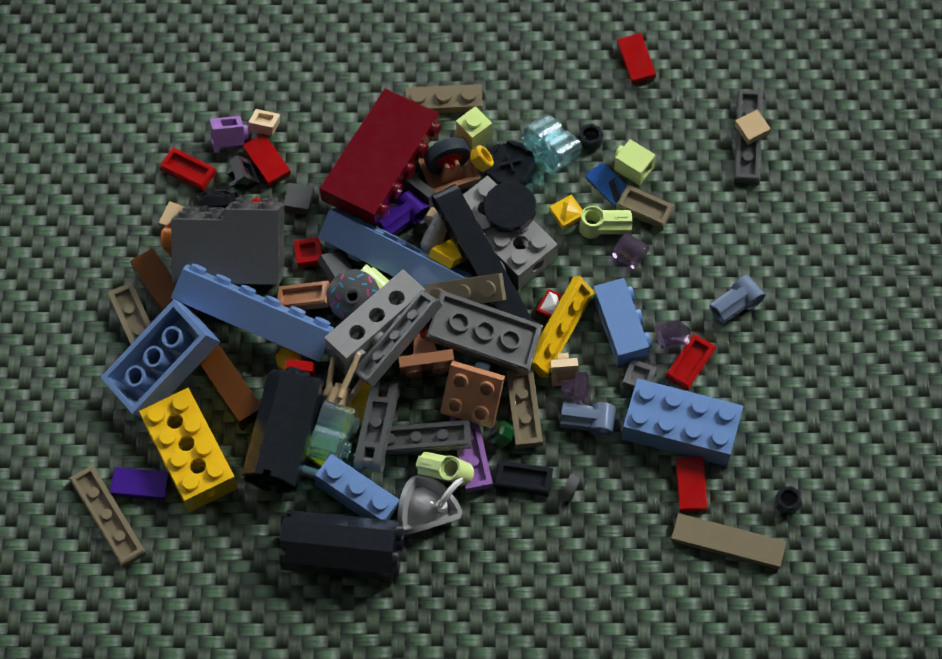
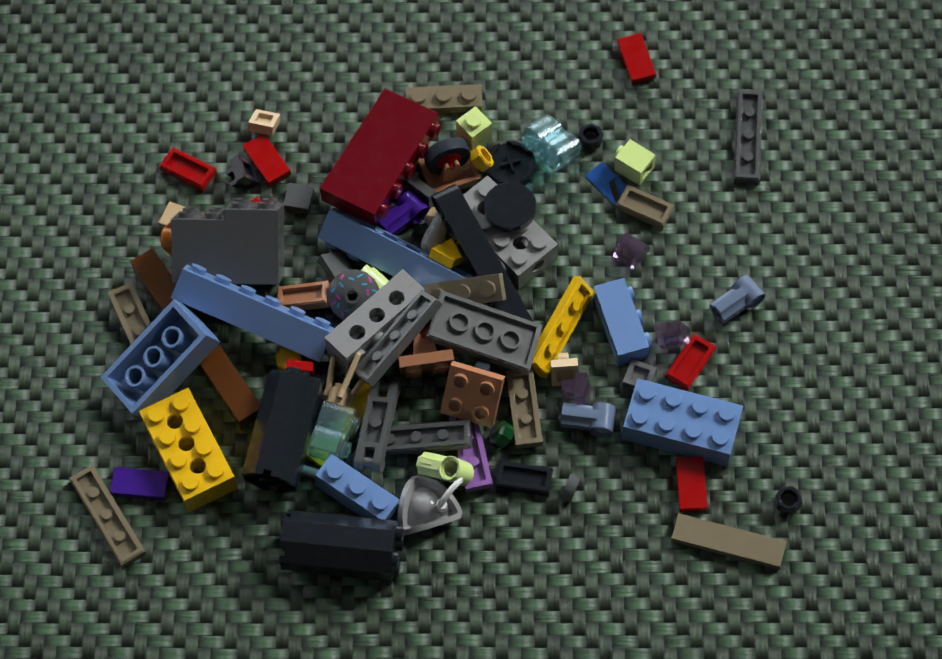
black tile [190,191,242,206] -> none
medium lavender brick [210,116,249,153] -> none
red tile [294,237,322,268] -> none
tile [536,289,563,319] -> none
yellow tile [549,195,583,230] -> none
yellowish green piece [579,206,632,239] -> none
tan tile [735,110,771,145] -> none

